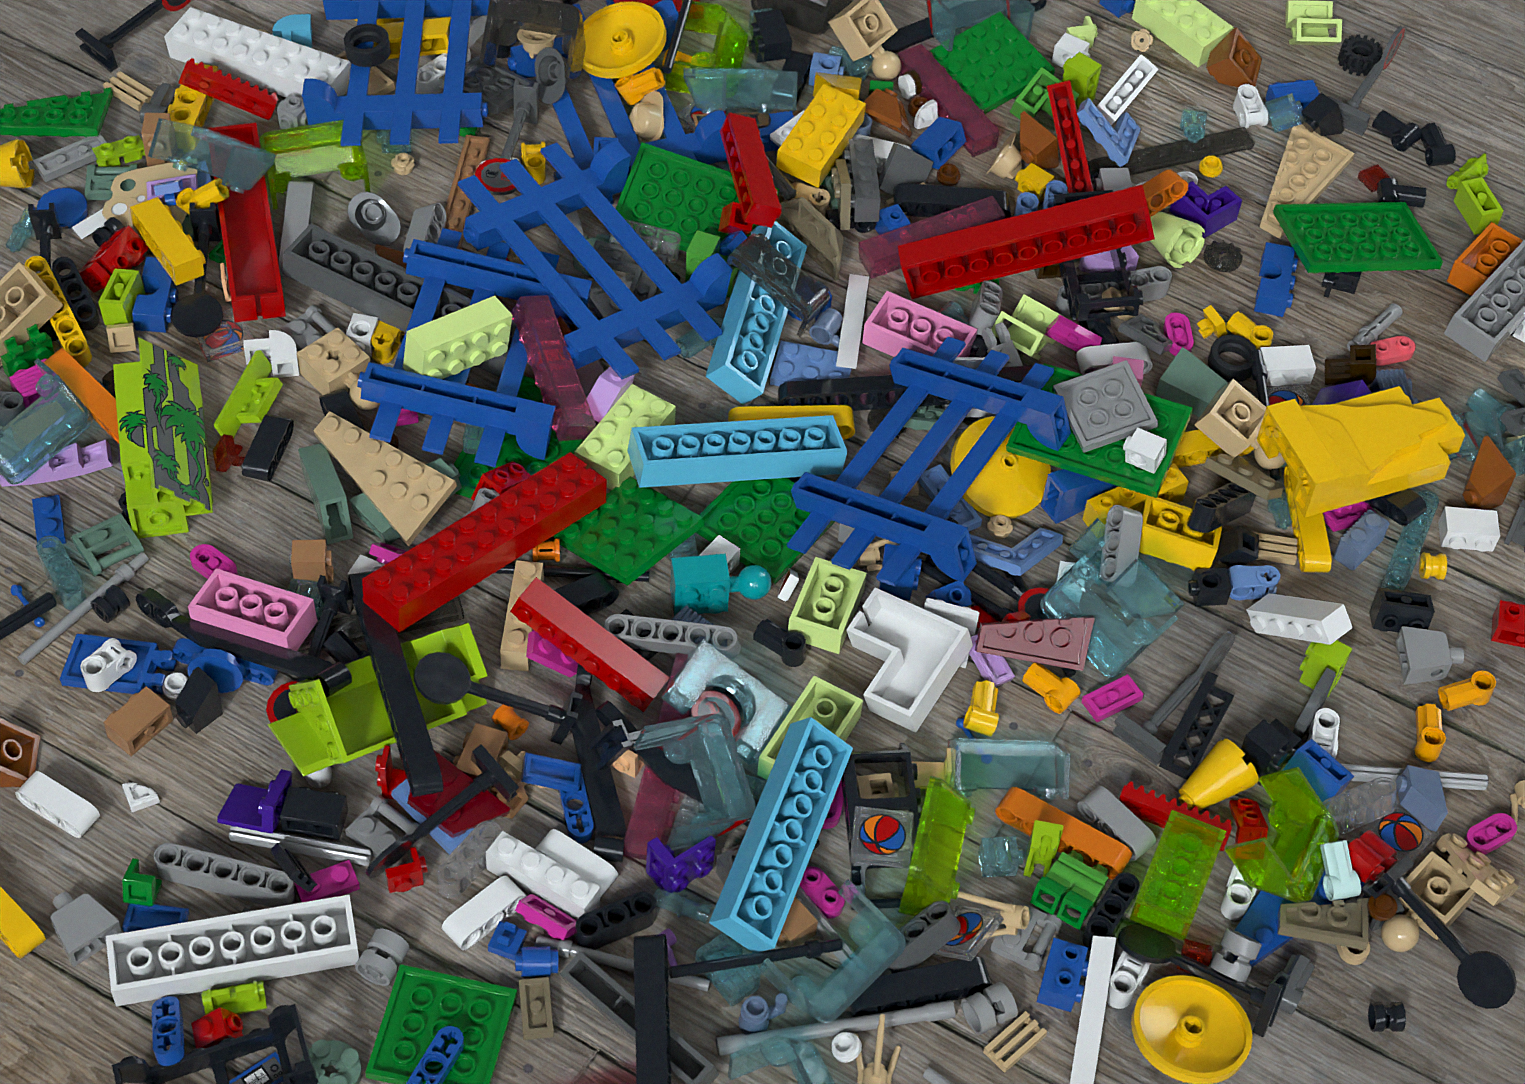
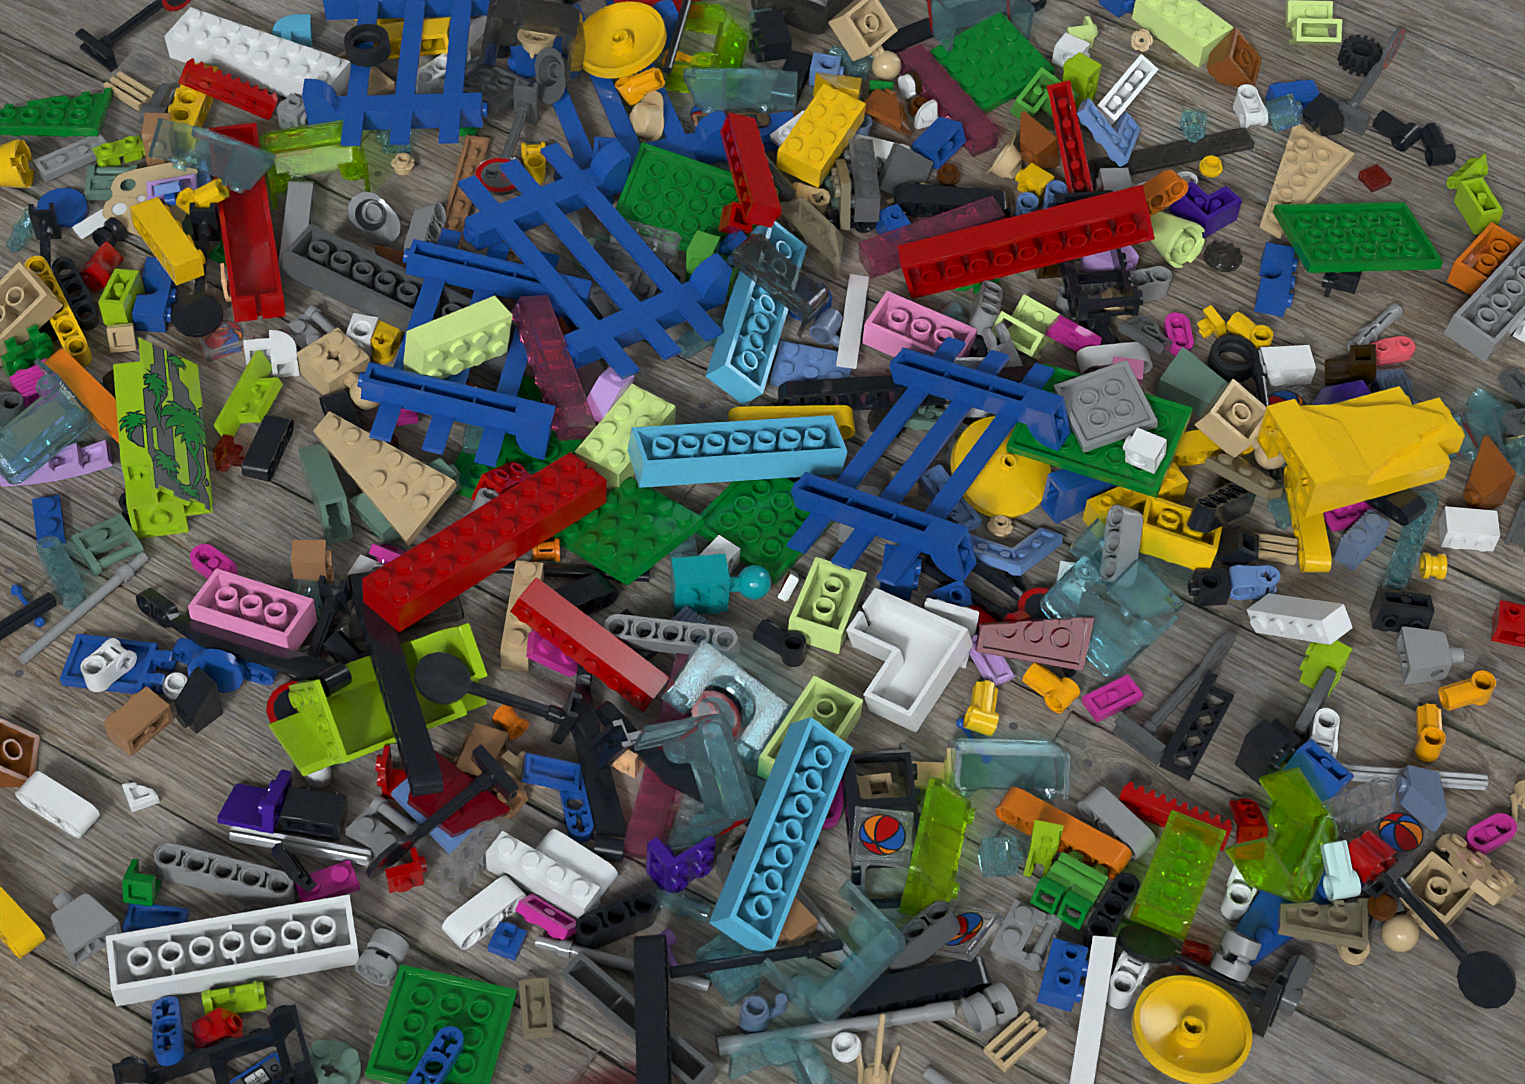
red brick [88,225,149,276] -> none
black wheel [90,585,130,623] -> none
blue brick [515,946,558,977] -> none
dark pink plate [799,866,845,919] -> none
tan plant [857,539,893,572] -> none
tan plant [957,892,1030,940] -> none
yellow cone [1178,738,1259,811] -> none
black wheel [1368,1002,1406,1032] -> none
black piece [1377,178,1426,208] -> none

